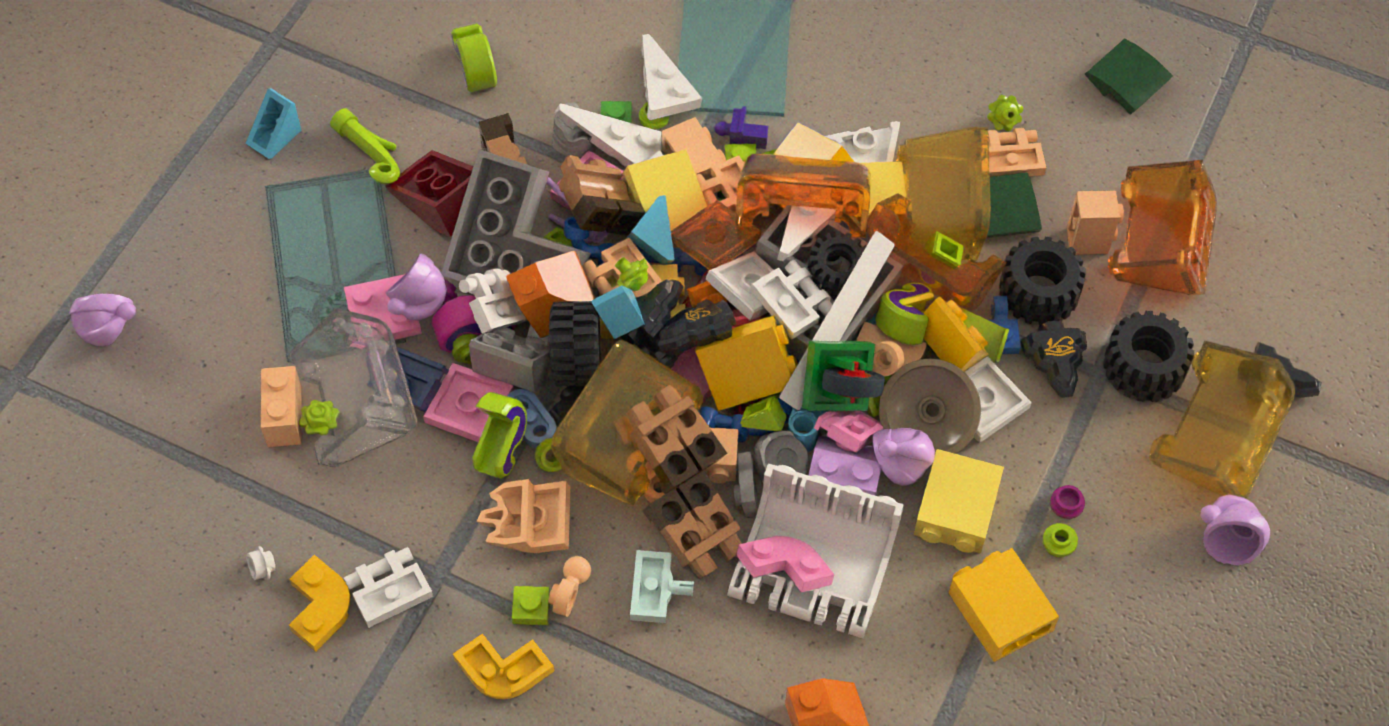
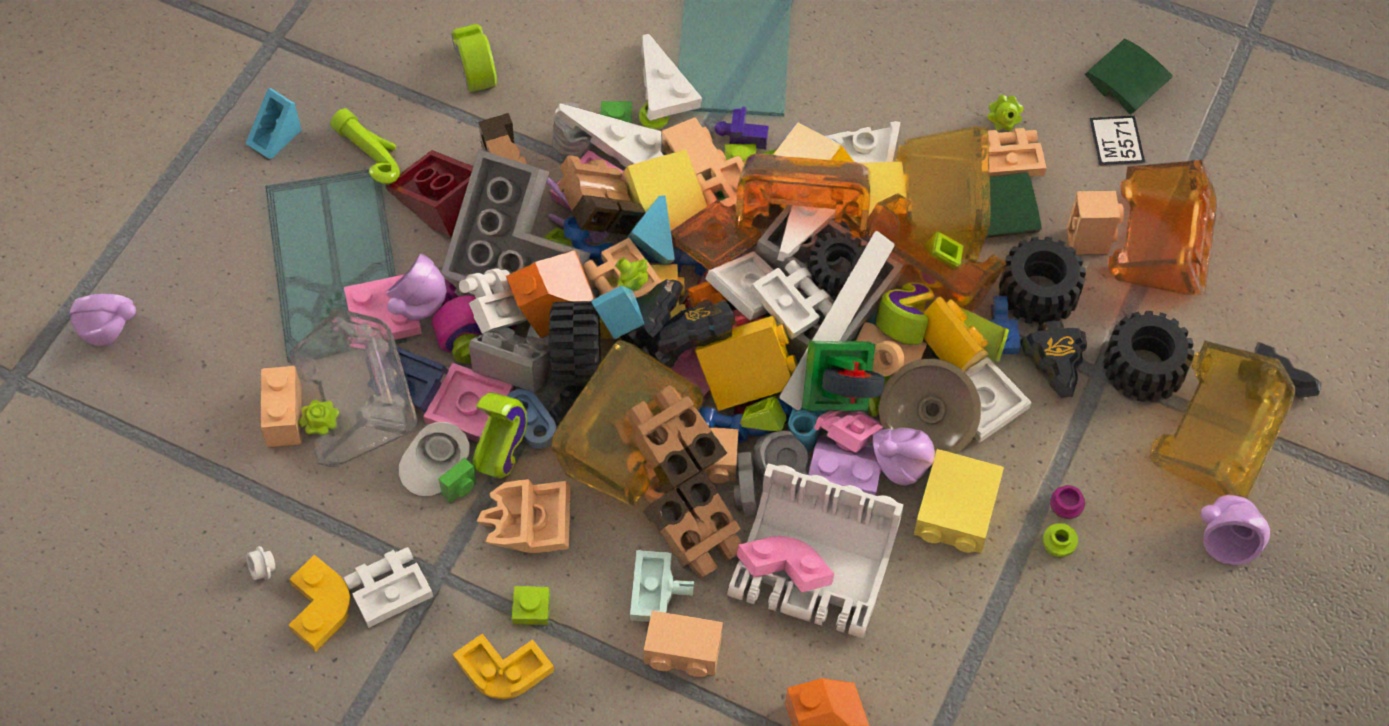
lime plate [535,438,569,472] -> none
light nougat plate [548,556,591,617] -> none
yellow brick [949,548,1059,662] -> none
none -> white piece [399,422,470,496]
none -> bright green plate [439,458,476,503]
none -> light nougat brick [644,611,723,677]
none -> sticker [1090,115,1145,165]

